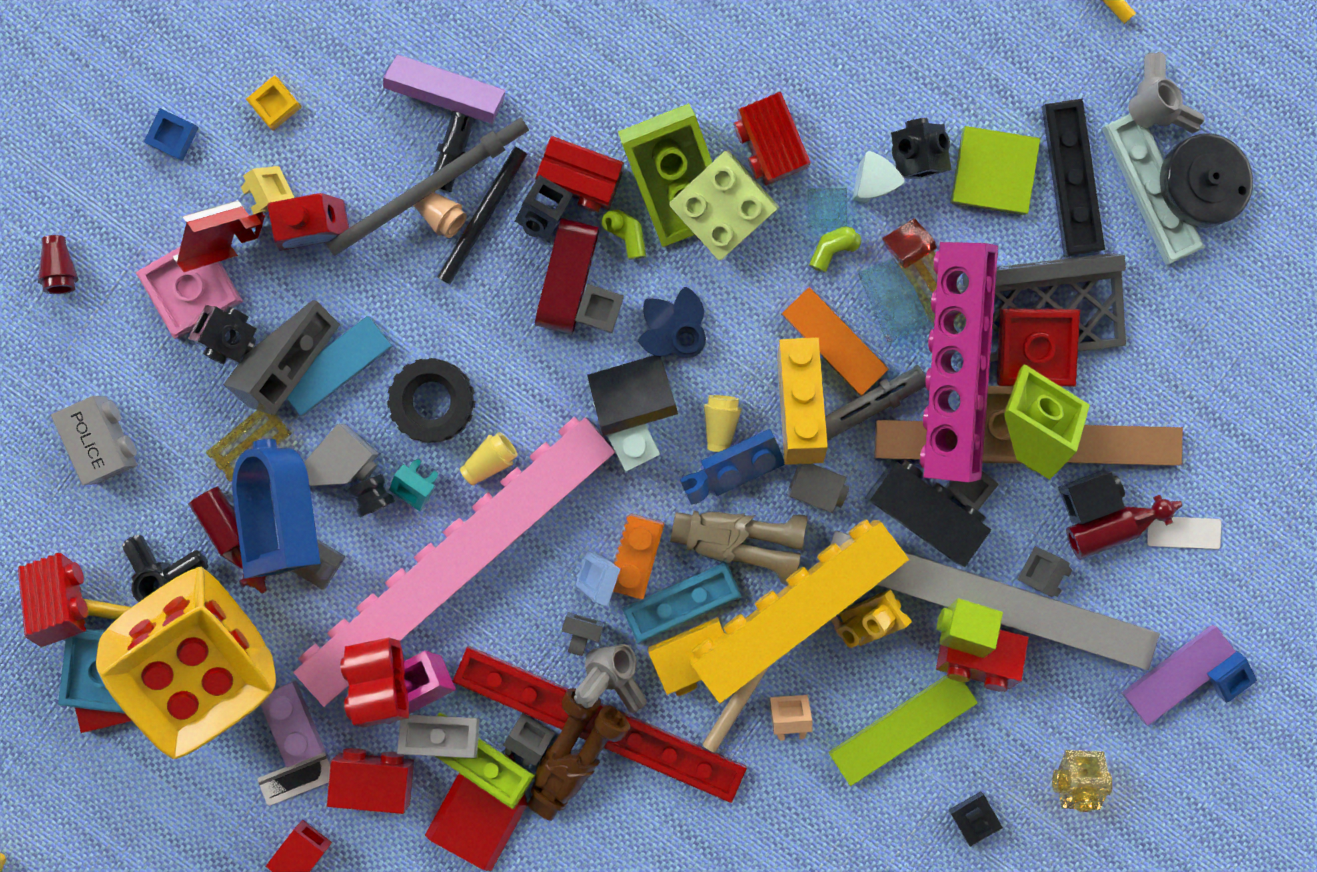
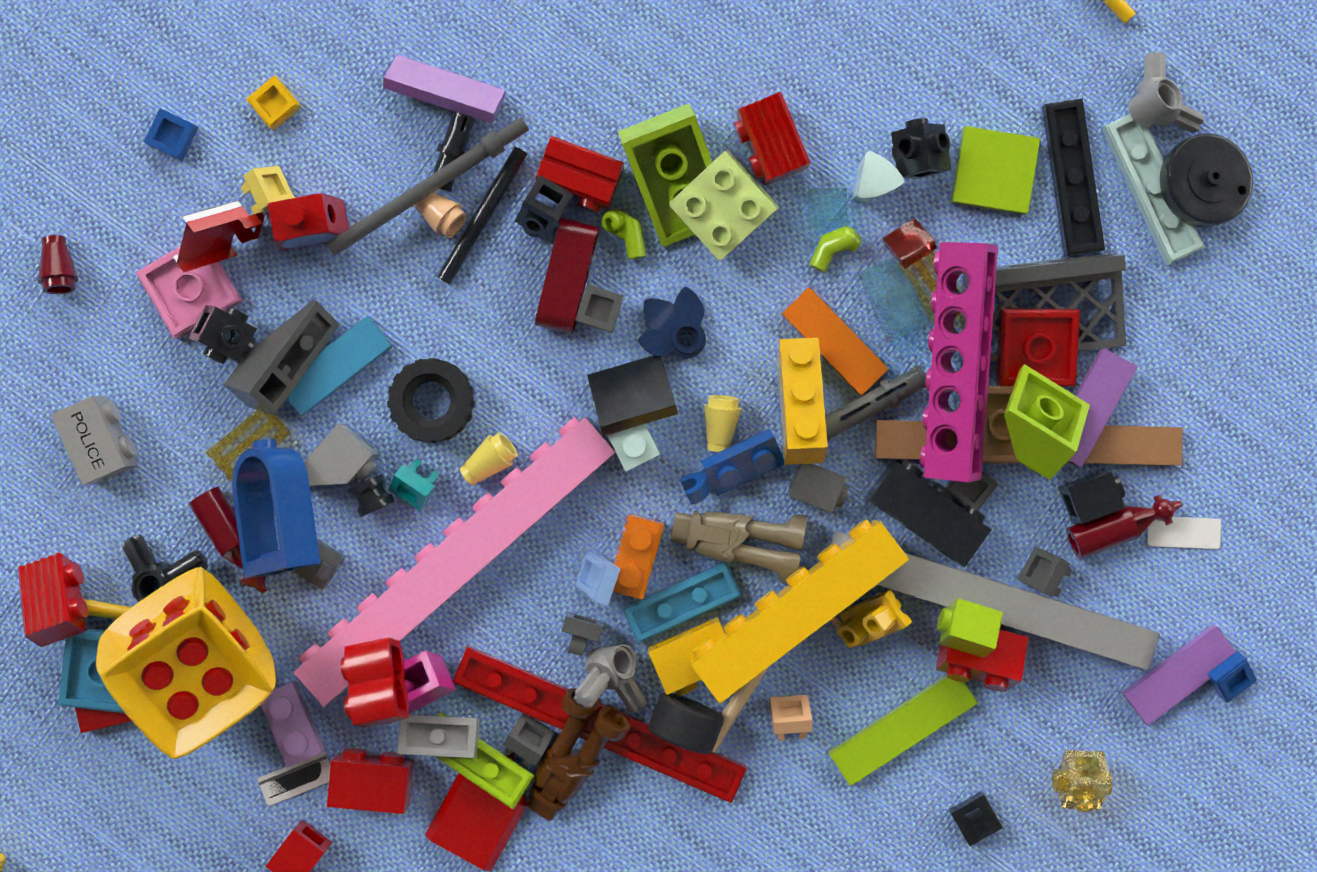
none -> black tyre [648,693,724,754]
none -> medium lavender tile [1068,348,1138,468]

